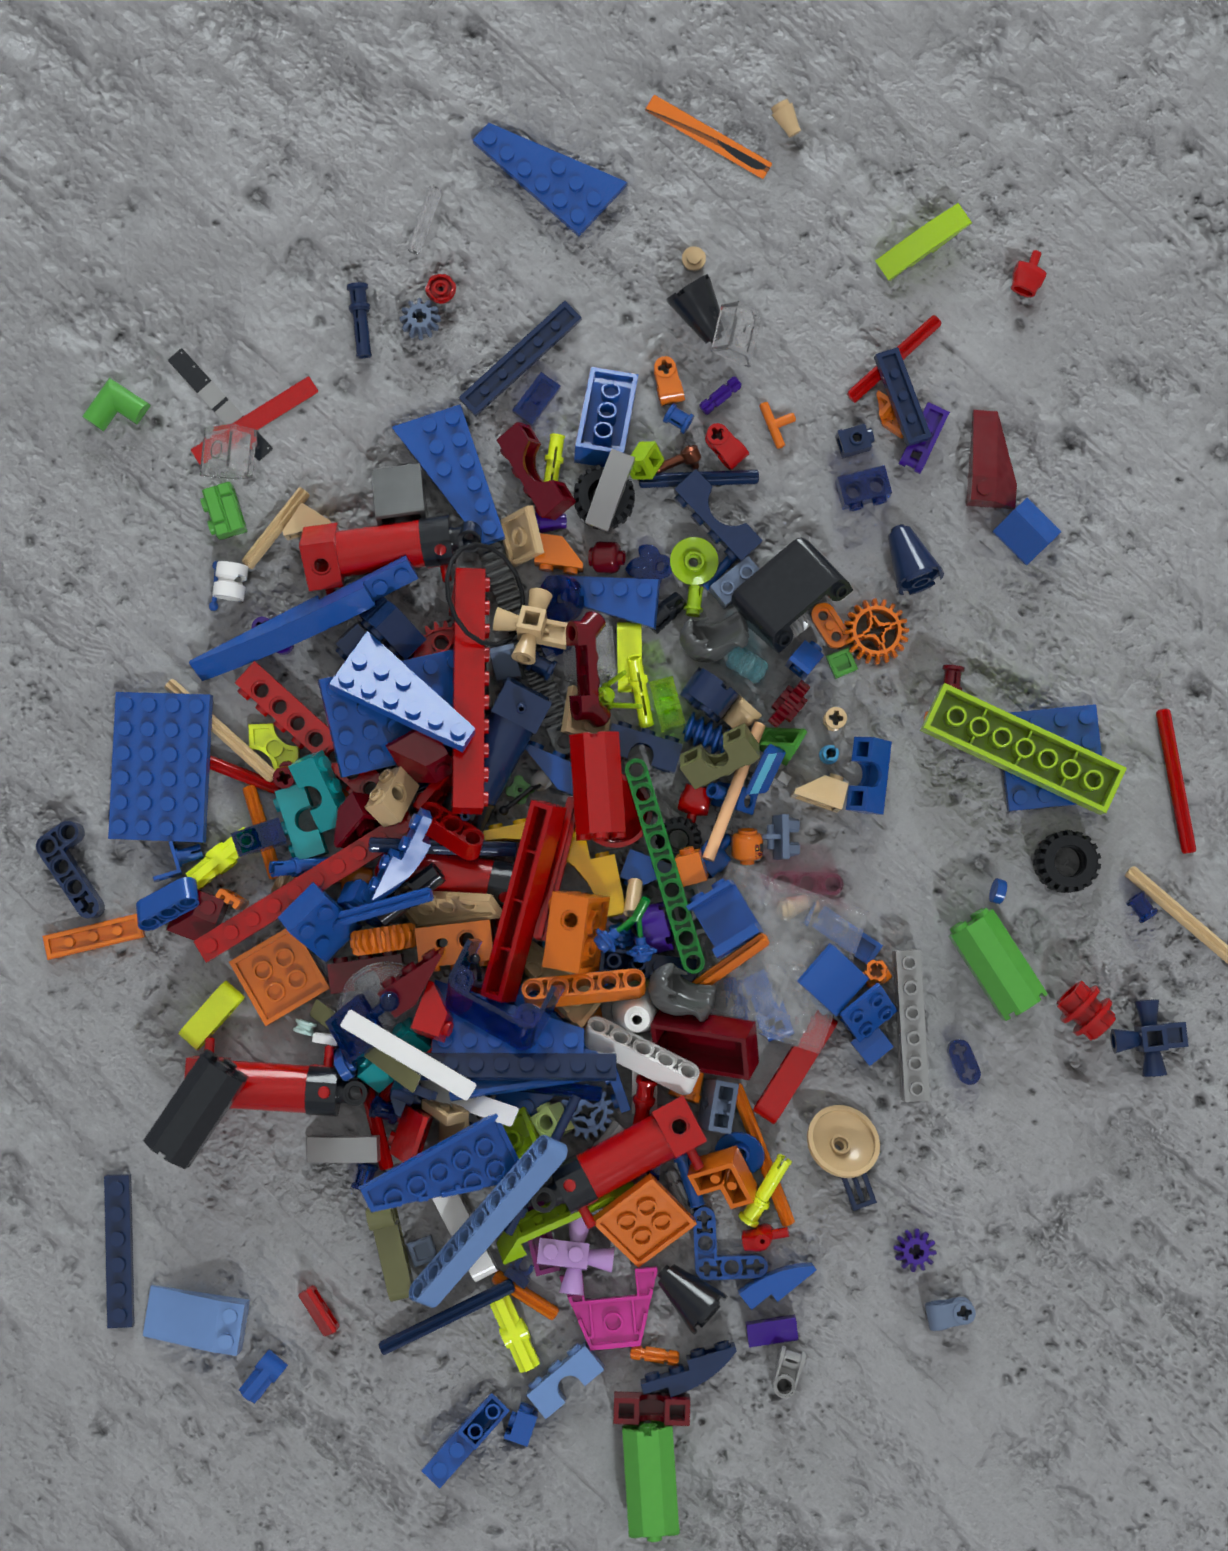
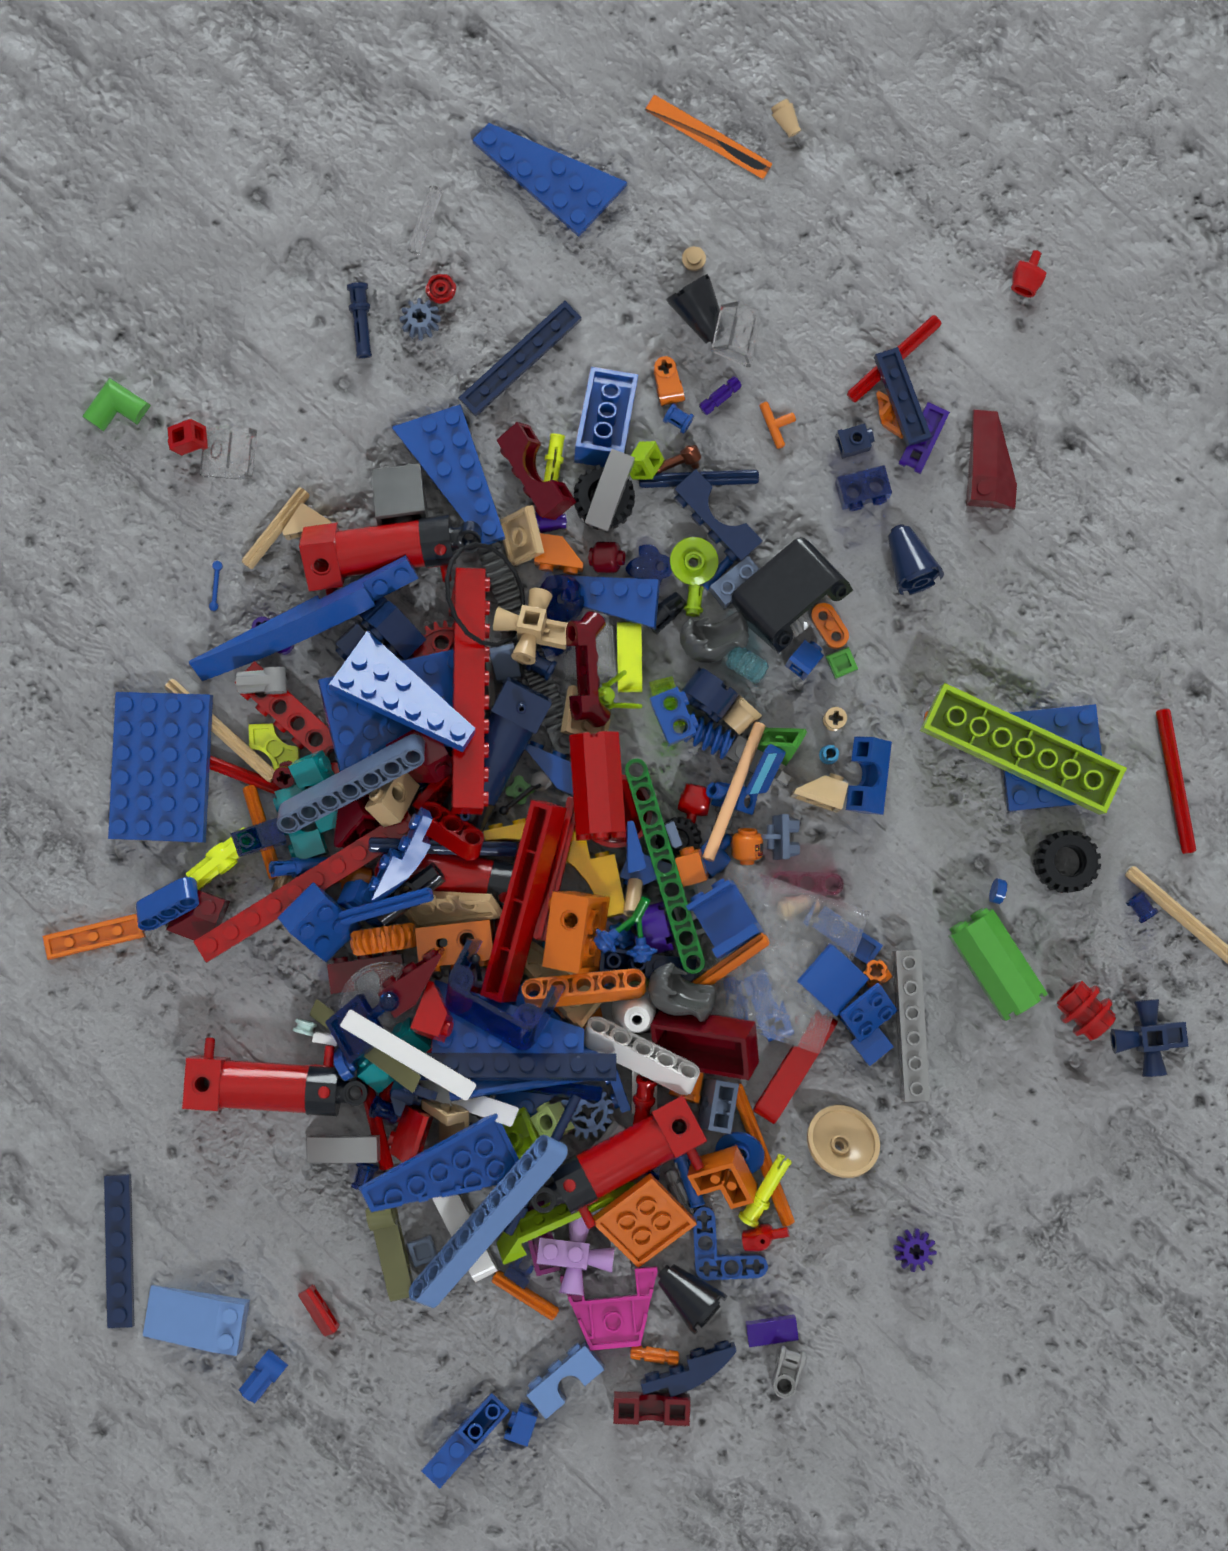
dark blue beam [36,821,105,919] -> none
black brick [143,1049,249,1169] -> none
blue bracket [153,841,204,882] -> none
sticker [168,348,273,461] -> none
neon yellow beam [178,980,245,1051] -> none
red sticker [191,376,318,465] -> none
bright green brick [200,482,248,540] -> none
white wheel [212,561,249,602] -> none
orange tile [215,888,249,910] -> none
orange plate [229,928,330,1026] -> none
dark blue axle [378,1279,515,1355] -> none
neon yellow piece [490,1295,540,1373] -> none
clear blue plate [512,372,561,426] -> none
dark blue arch [610,721,683,774] -> none
bright green brick [622,1420,680,1542] -> none
neon yellow pin [626,654,654,728] -> none
olive arch [680,723,760,789] -> none
red piece [705,423,749,471] -> none
blue slope [738,1262,817,1310] -> none
dark red gear [768,680,810,728] -> none
dark blue tile [841,1173,877,1211] -> none
orange gear [842,598,909,665] -> none
lime slope [875,203,972,281] -> none
sand blue piece [925,1297,976,1331] -> none
dark red bush [942,665,965,691] -> none
clear blue beam [947,1039,981,1085] -> none
blue slope [992,498,1061,566] -> none
none -> red brick [167,418,208,456]
none -> light grey piece [236,667,287,694]
none -> sand blue beam [277,734,425,833]
none -> blue slope [626,820,647,874]
none -> blue brick [649,687,699,746]
none -> sand blue tile [665,821,682,848]

